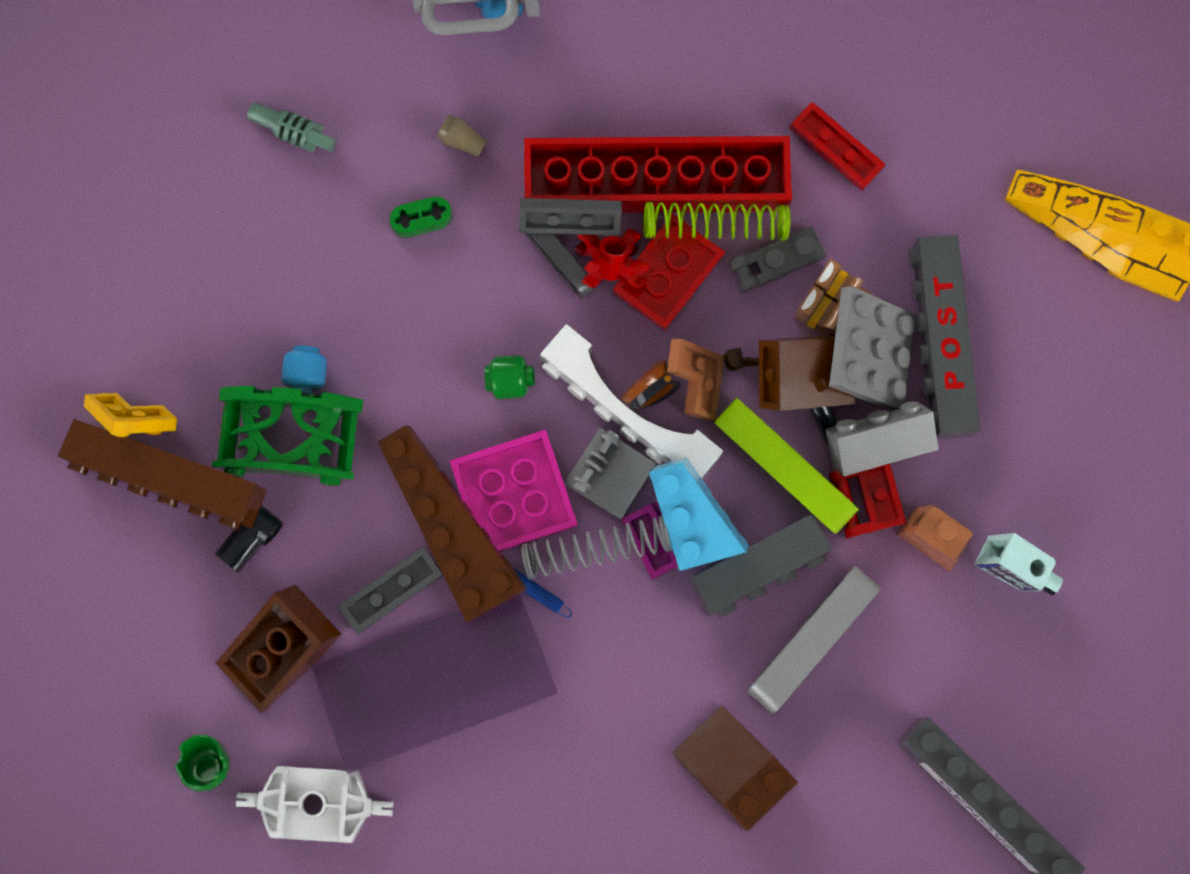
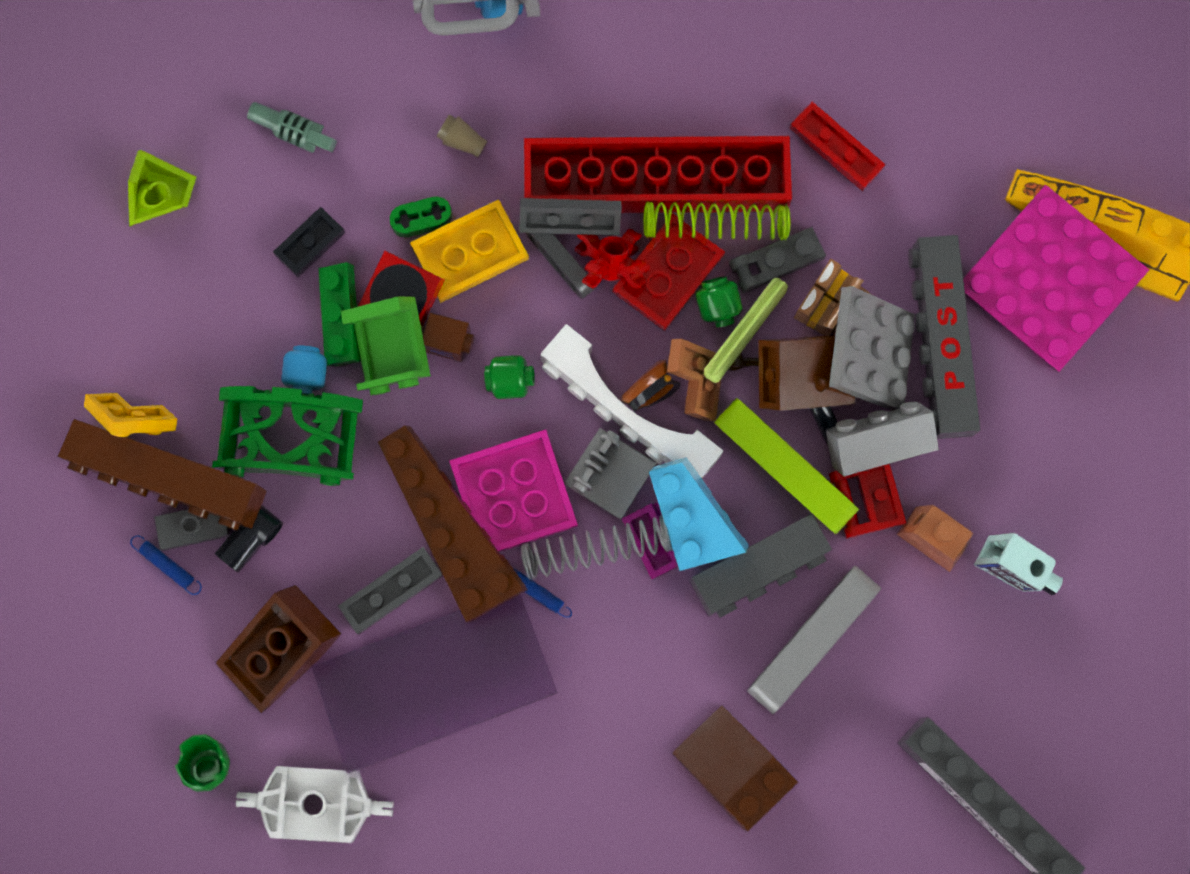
none -> lime slope [128,150,197,226]
none -> blue piece [130,535,202,595]
none -> dark grey plate [154,509,230,551]
none -> black plate [273,207,345,278]
none -> green plate [318,262,361,367]
none -> bright green panel [340,296,431,395]
none -> tile [358,250,445,329]
none -> yellow plate [410,199,529,303]
none -> reddish brown brick [423,313,475,362]
none -> green head [696,276,743,328]
none -> yellowish green axle [704,278,788,383]
none -> dark pink plate [963,184,1149,372]

